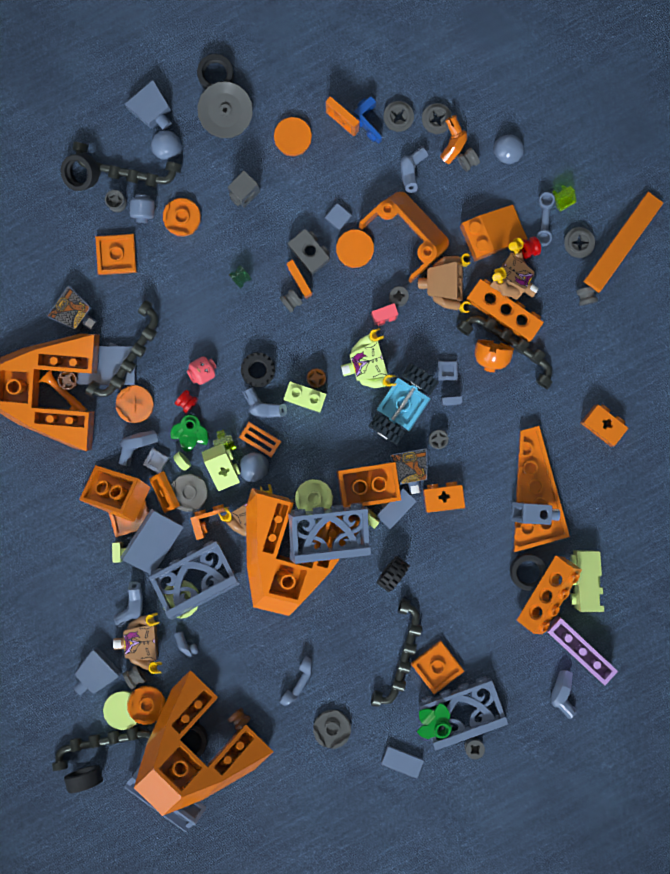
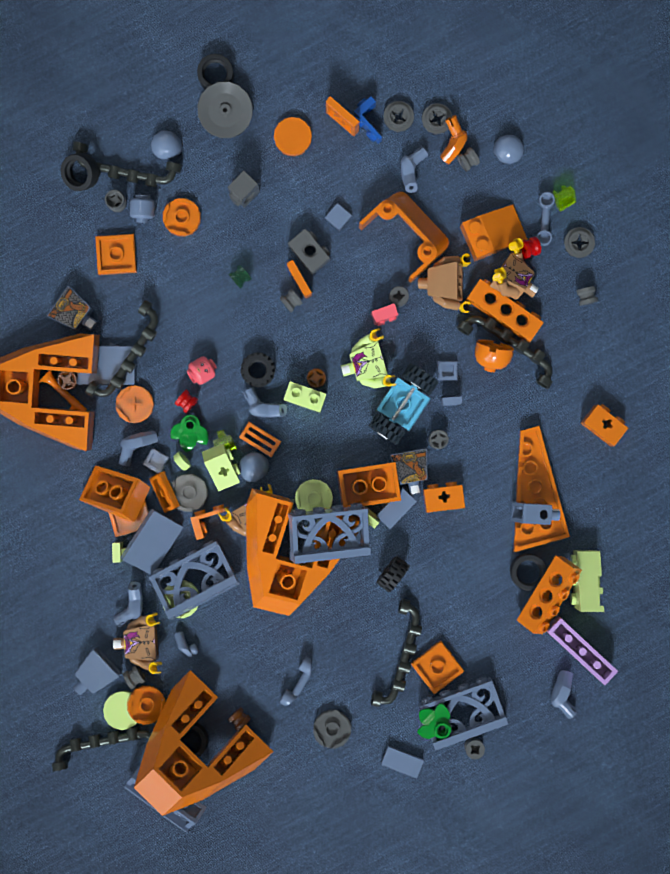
black tyre [64,765,103,793] -> none
sand blue torso [125,80,172,130] -> none
orange tile [336,230,374,268] -> none
orange tile [583,192,663,293] -> none

